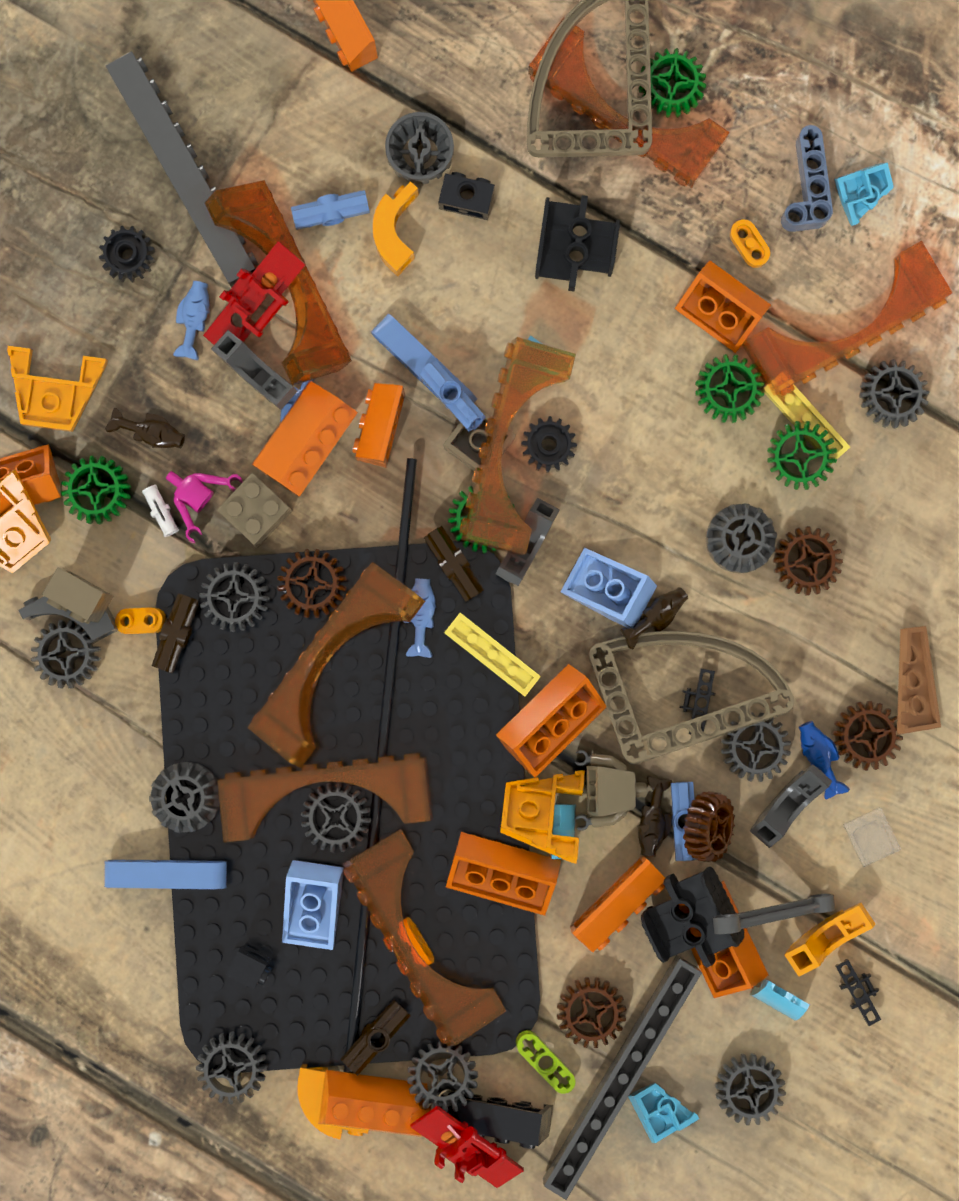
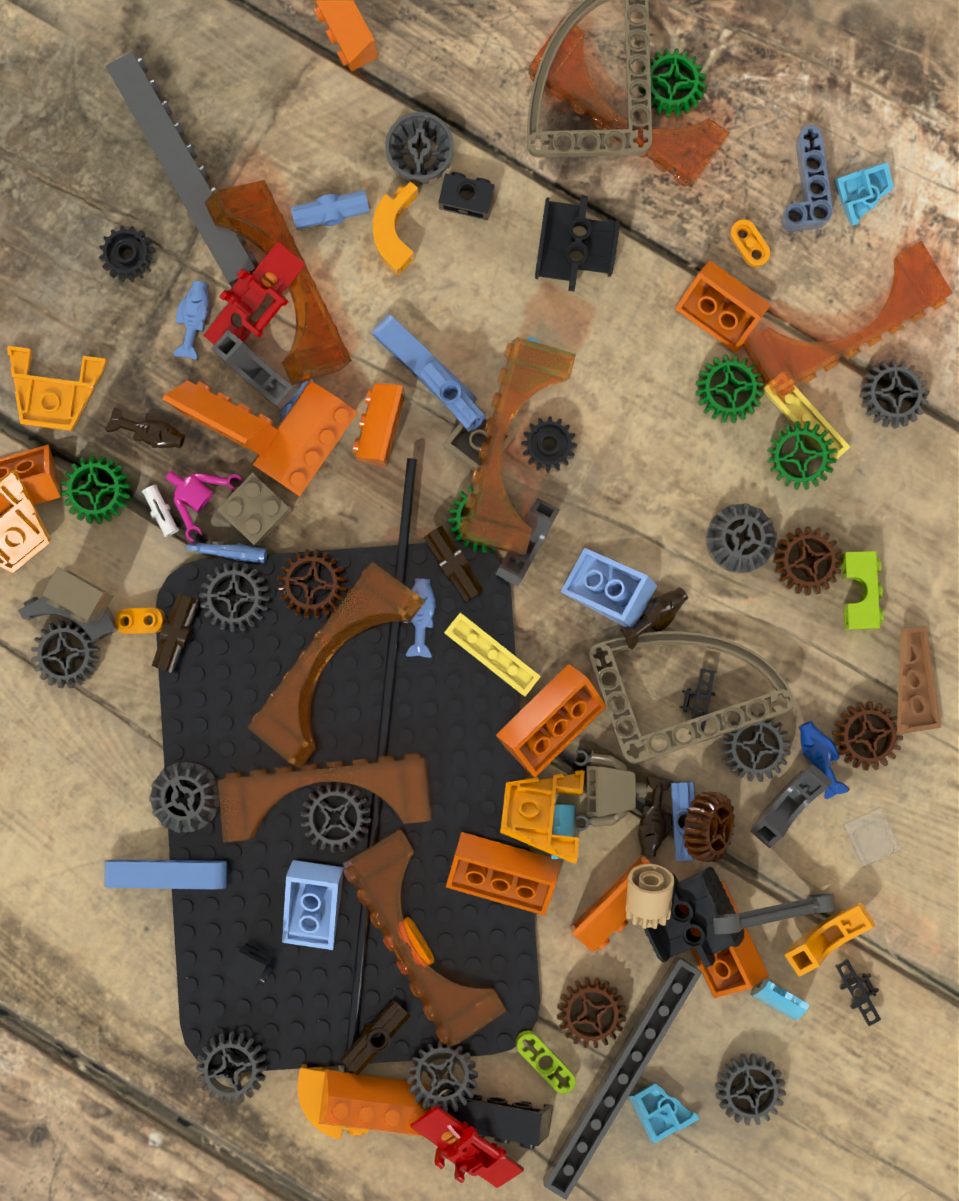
none -> orange slope [162,380,278,458]
none -> medium blue animal [186,542,267,564]
none -> tan gear [625,864,674,929]
none -> lime arch [841,551,884,630]

